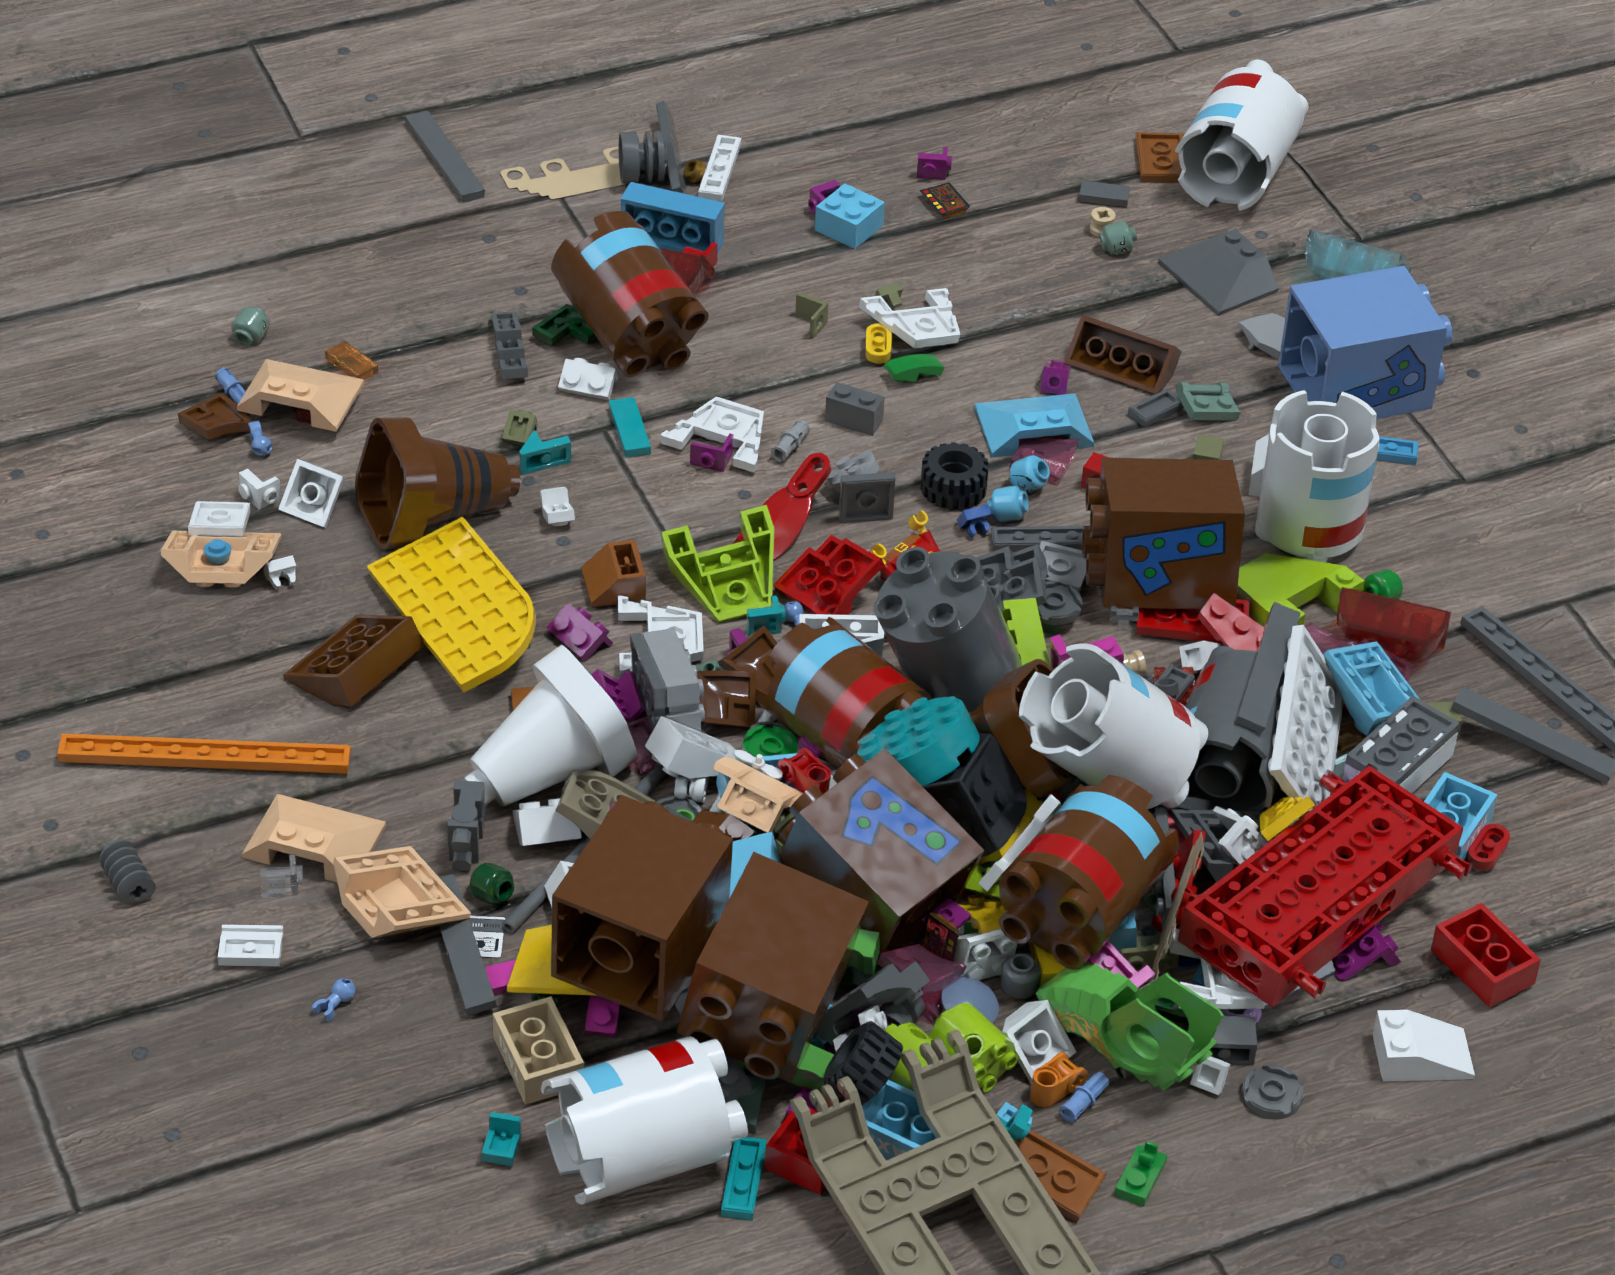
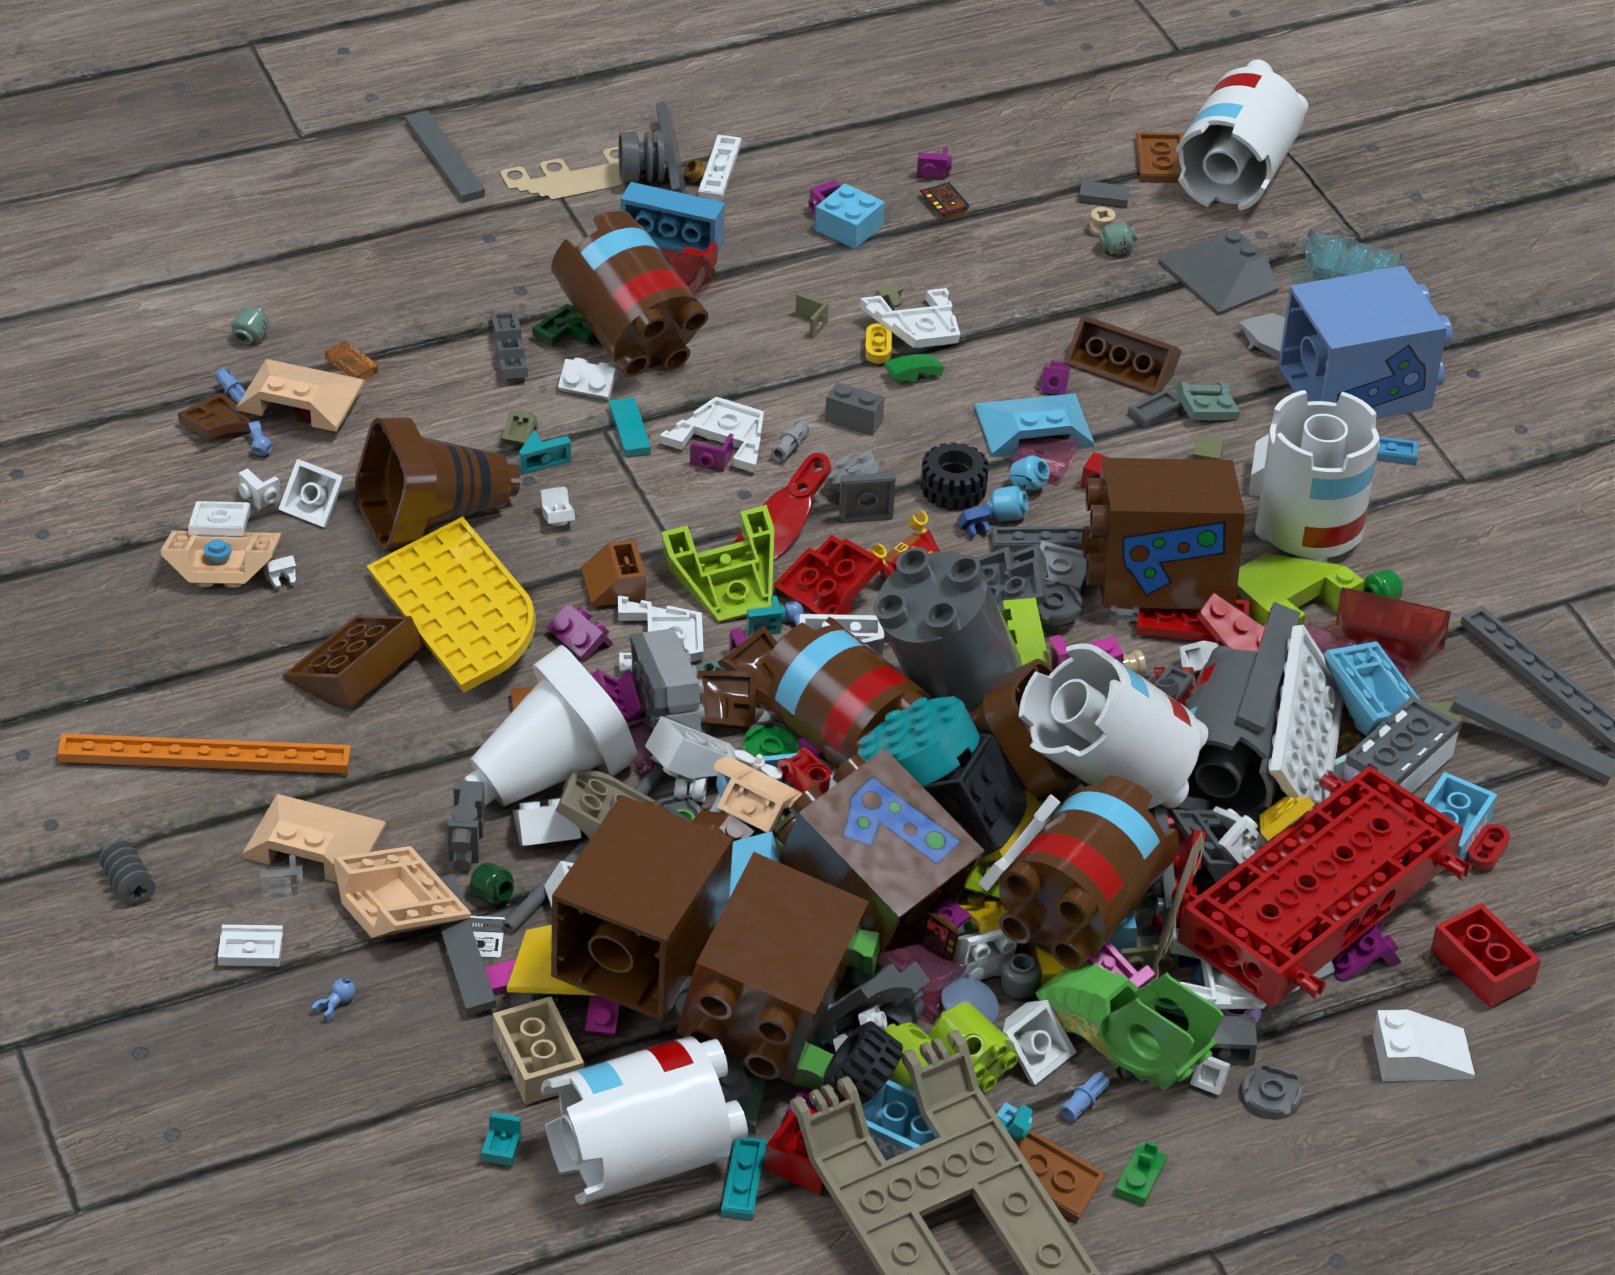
orange piece [1030,1052,1088,1108] -> none

